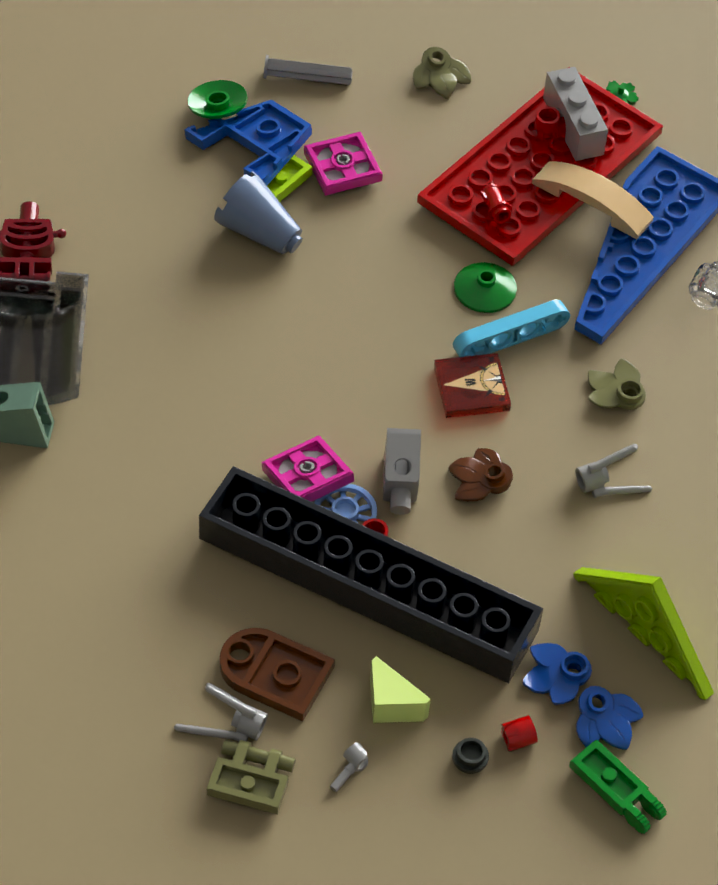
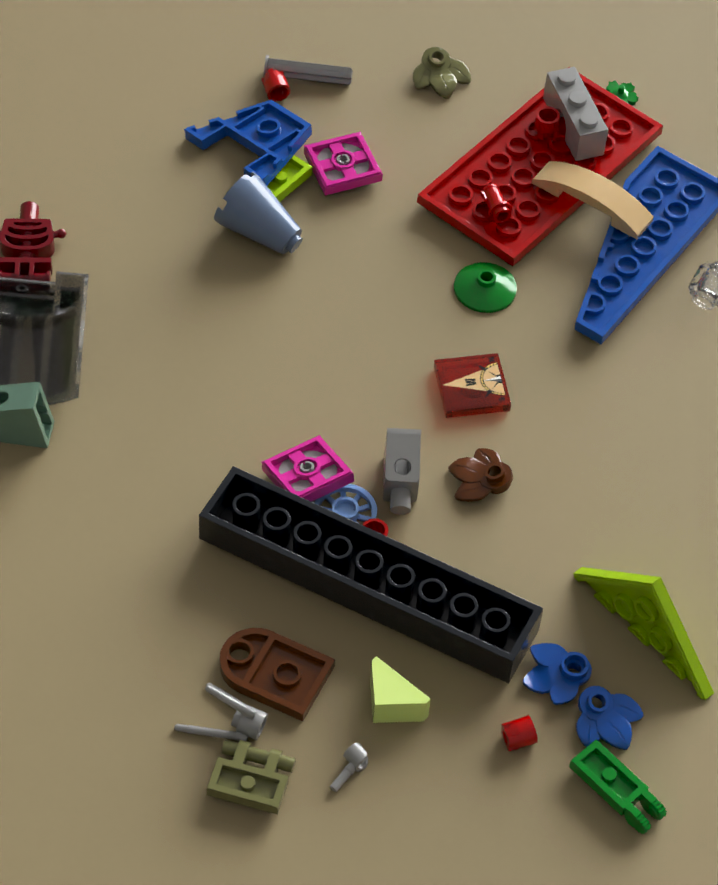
green dish [188,80,248,119] -> none
pearl dark grey plate [452,738,489,774] -> none
medium azure beam [453,300,570,361] -> none
light grey plant [575,444,652,498] -> none
olive plate [588,359,646,410] -> none
none -> red hose [261,68,290,102]

